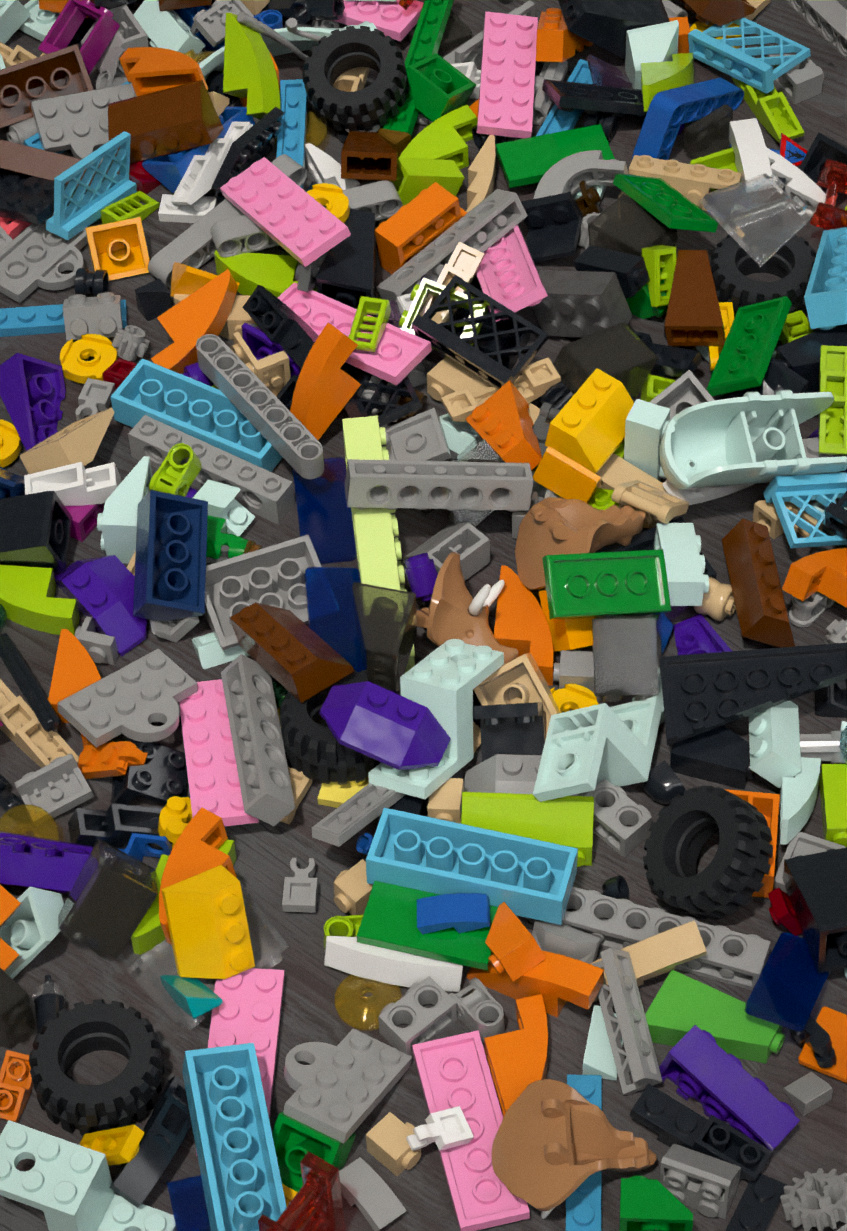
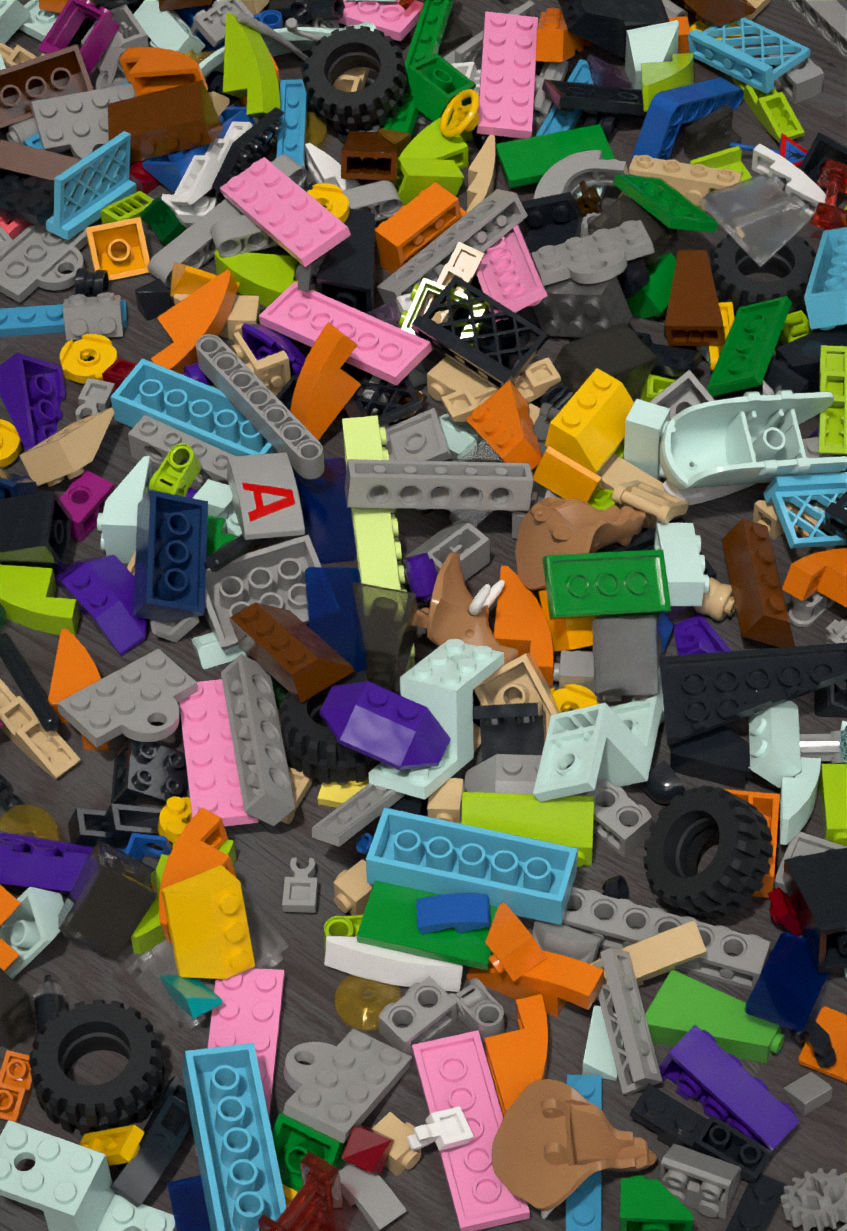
light grey bracket [15,753,94,827] -> none
white slope [24,462,121,506] -> none
light grey bracket [74,616,119,665] -> none
orange hinge [78,741,148,779] -> none
light grey gear [112,325,150,361] -> none
black slope [243,285,318,369] -> none
lime slope [349,296,391,352] -> none
lime slope [642,245,677,307] -> none
white slope [729,118,775,195] -> none
none -> dark green bracket [139,197,187,246]
none -> black axle [204,534,267,573]
none -> light grey slope [227,452,305,540]
none -> dark red slope [341,1125,394,1173]
none -> yellow piece [440,89,480,138]
none -> light grey plate [531,220,655,286]

